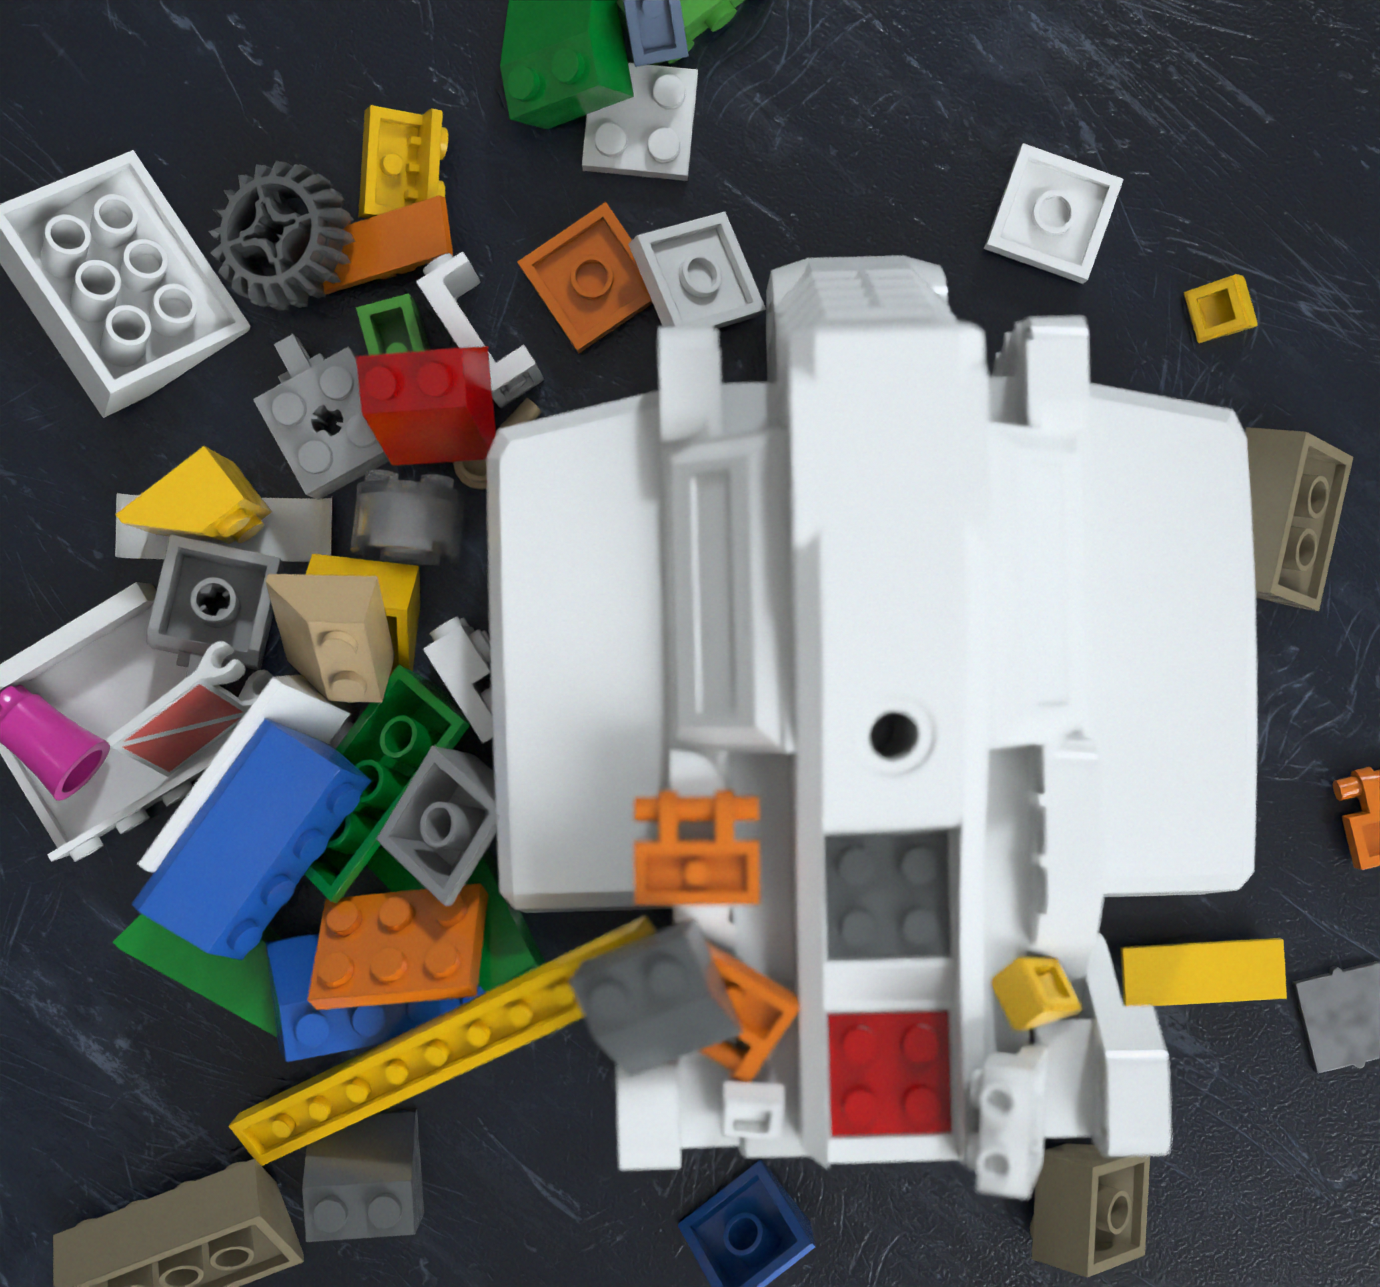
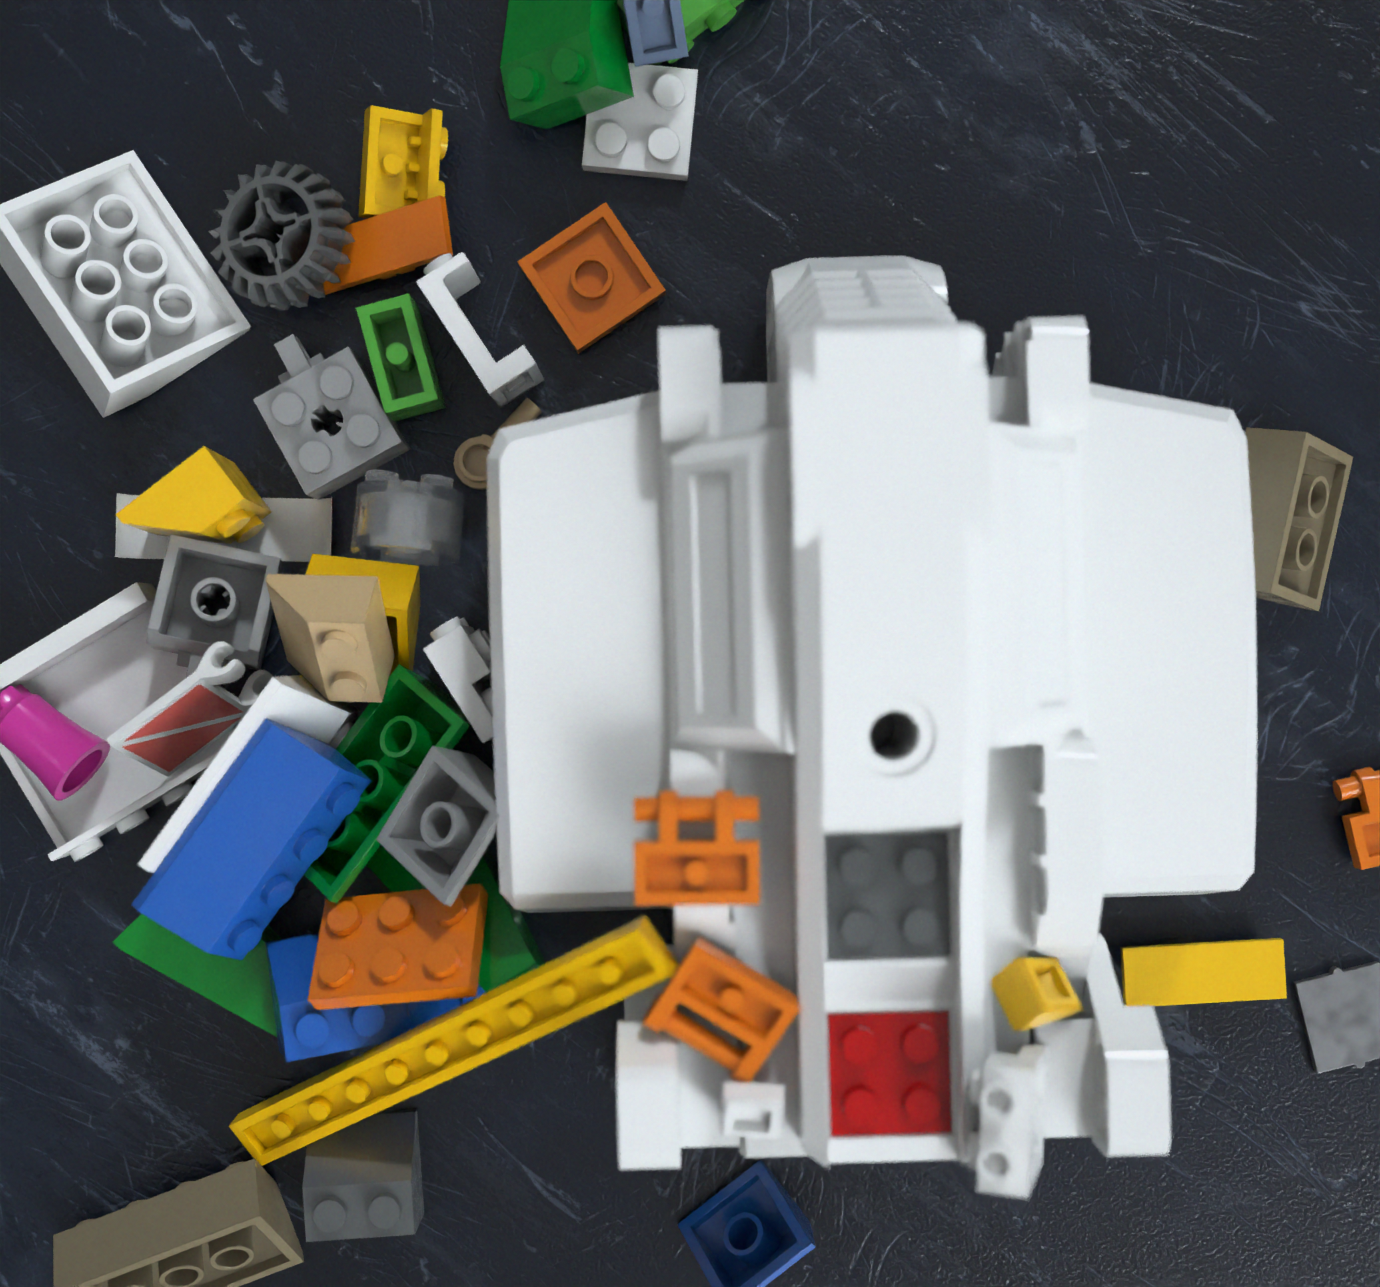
red slope [356,346,496,466] -> none
dark grey slope [569,917,743,1077] -> none
white plate [628,212,766,330] -> none
white plate [984,143,1123,284] -> none
dark tan slope [1030,1144,1150,1278] -> none
yellow slope [1184,274,1258,343] -> none

